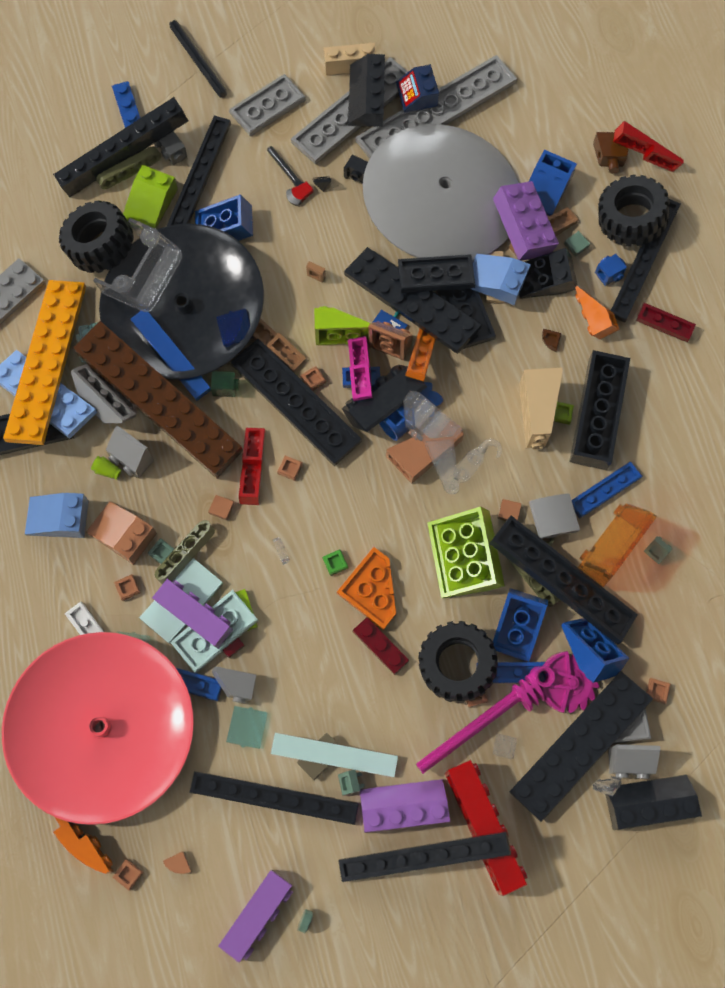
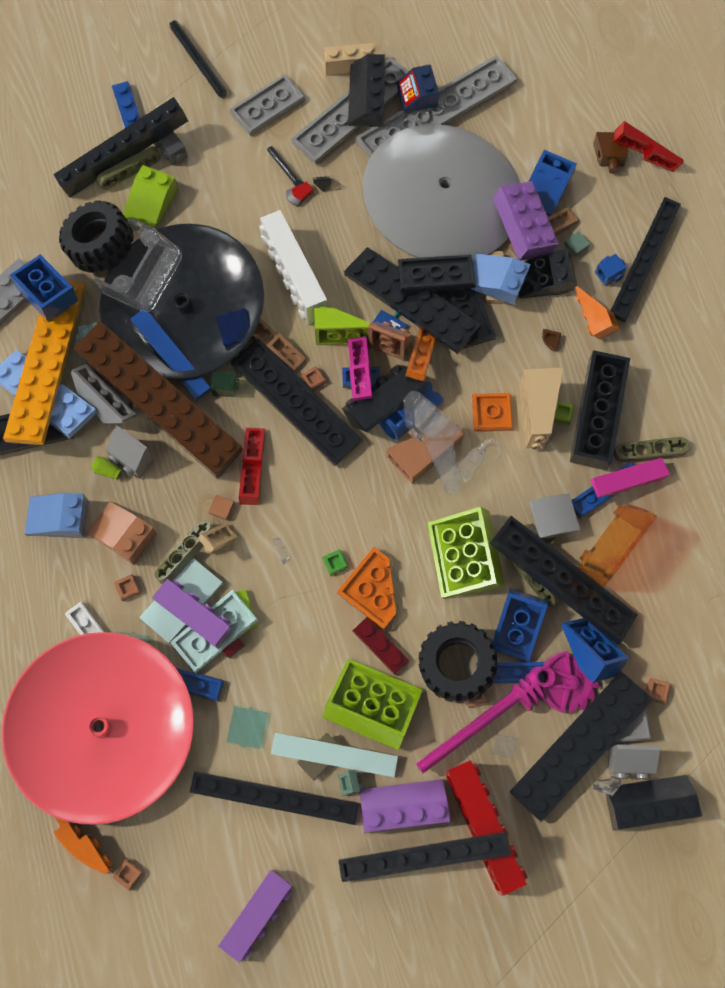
sand green tile [148,538,174,564] -> none
nougat tile [163,851,192,874] -> none
black plate [167,115,231,226] -> none
blue slope [195,194,253,241] -> none
light grey slope [212,667,256,704] -> none
nougat tile [277,455,303,481] -> none
sand green tile [297,909,313,933] -> none
medium nougat tile [306,261,326,282] -> none
black brick [344,154,368,183] -> none
nougat tile [498,499,522,521] -> none
black tyre [598,174,670,246] -> none
dark red plate [636,303,696,343] -> none
sand green tile [644,536,672,564] -> none
none -> blue brick [10,254,78,322]
none -> tan tile [198,523,238,554]
none -> white brick [259,210,327,325]
none -> lime slope [322,658,423,751]
none -> orange tile [472,393,513,431]
none -> dark pink slope [590,458,670,498]
none -> olive beam [614,437,689,462]

